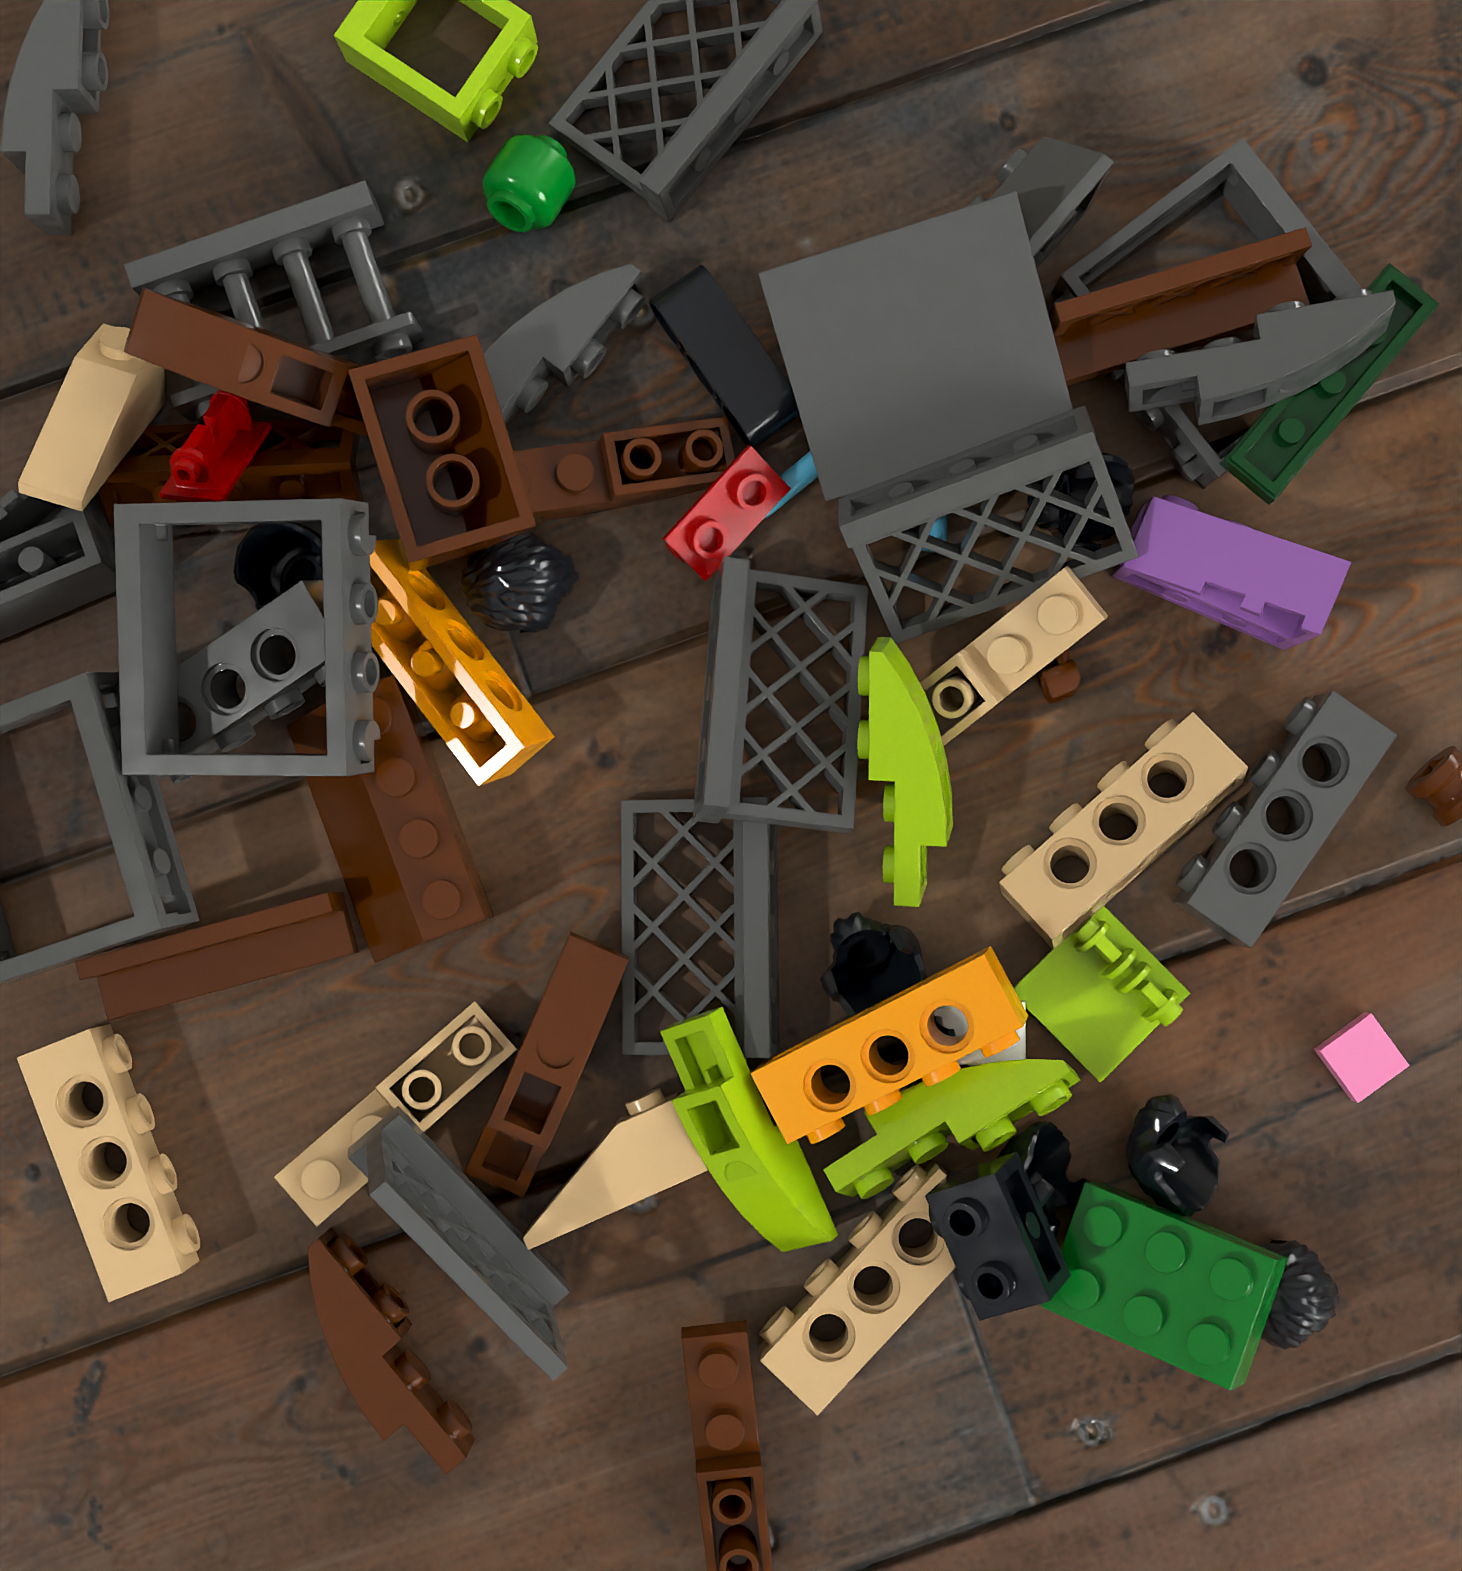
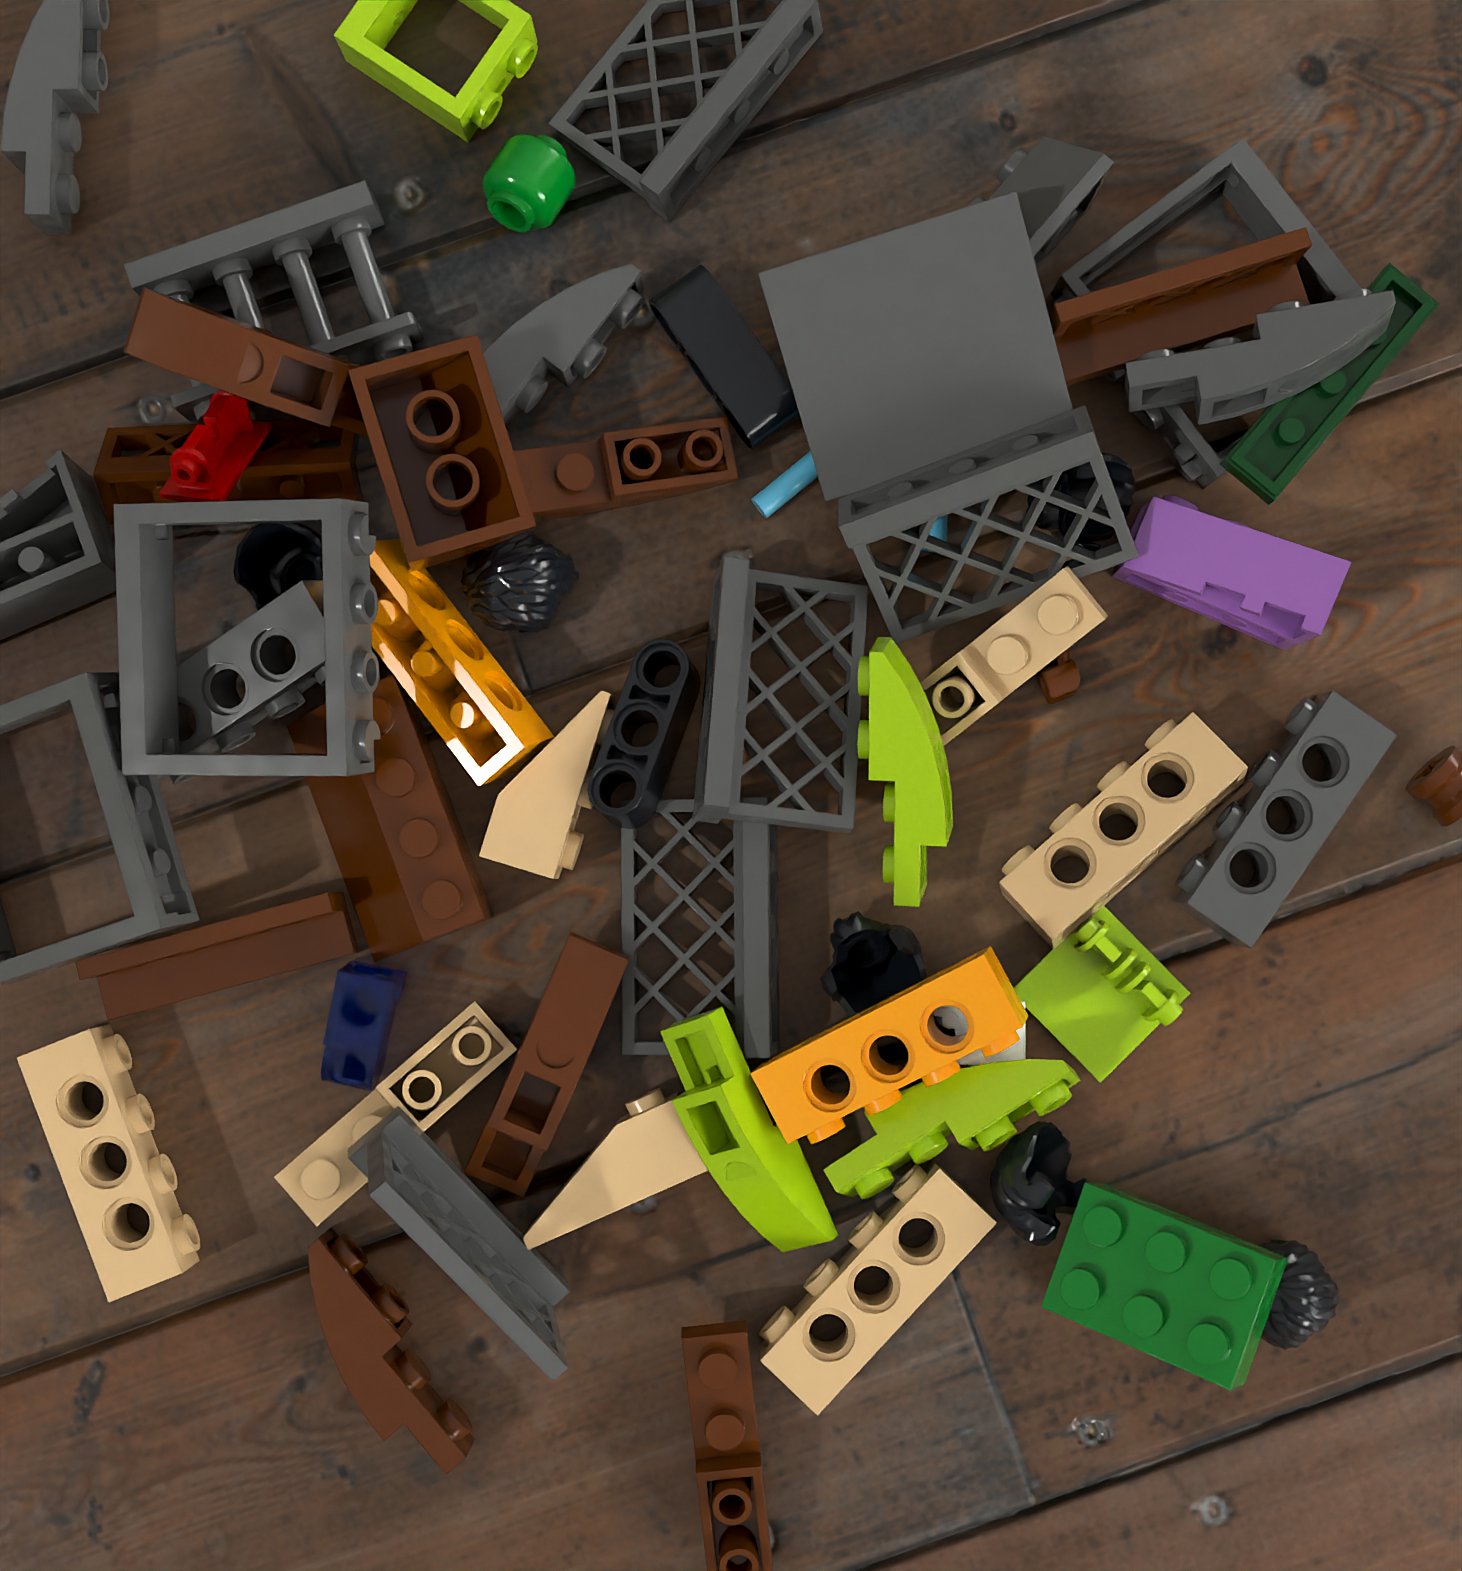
tan slope [18,323,165,511] -> none
red hinge [662,445,791,582] -> none
black brick [925,1152,1071,1321] -> none
black hair [1126,1094,1229,1216] -> none
bright pink tile [1314,1012,1410,1103] -> none
none -> clear blue leg [321,960,407,1091]
none -> tan slope [479,691,615,879]
none -> black beam [587,639,701,829]

